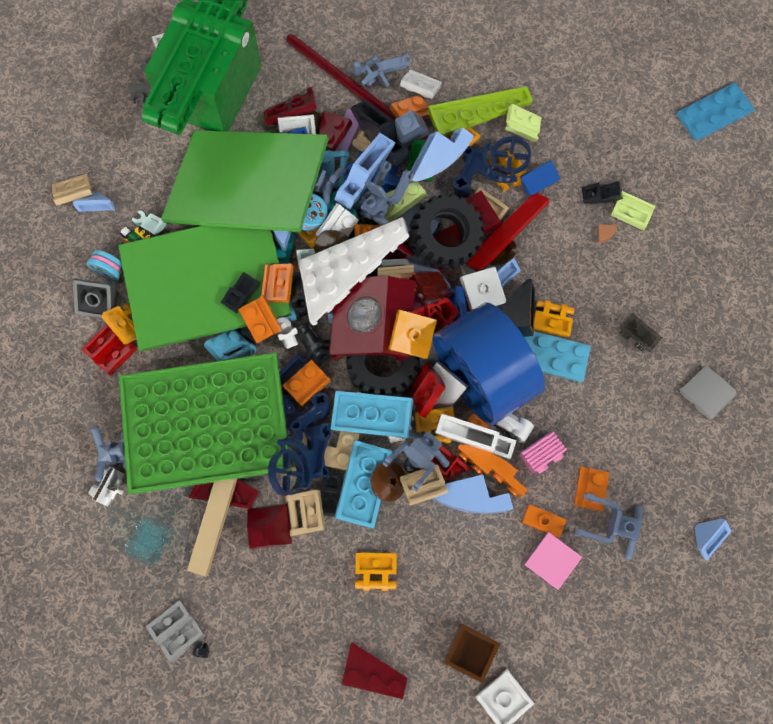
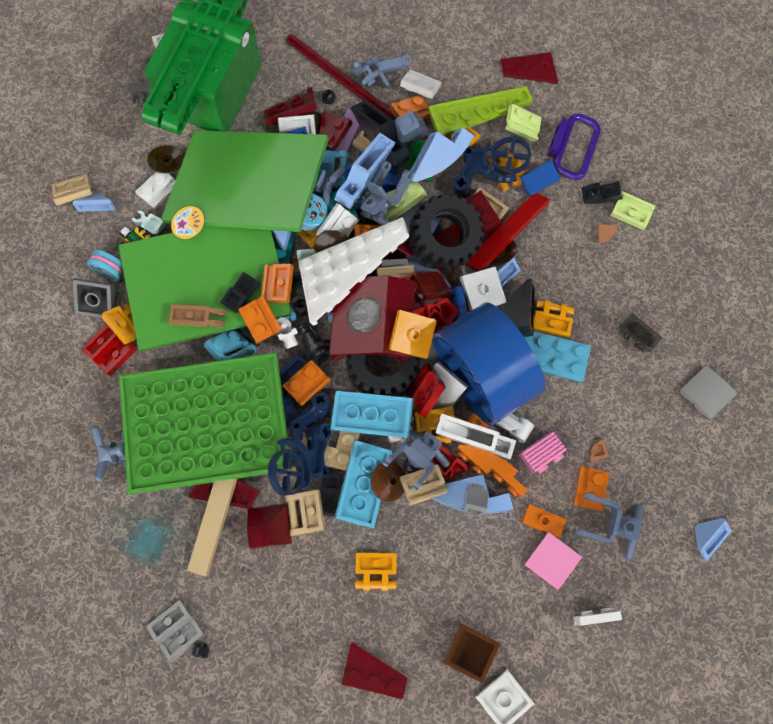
white hips [88,466,125,506] -> none
dark azure plate [676,82,755,142] -> none
none -> white plate [135,172,176,210]
none -> dark brown dish [147,145,184,174]
none -> medium nougat hinge [168,304,226,328]
none -> sticker [171,206,204,239]
none -> black hinge [322,89,336,105]
none -> light grey slope [462,484,488,517]
none -> dark red wing [500,52,558,85]
none -> dark purple bar [547,113,601,180]
none -> white plate [573,607,622,626]
none -> nougat tile [589,438,610,463]

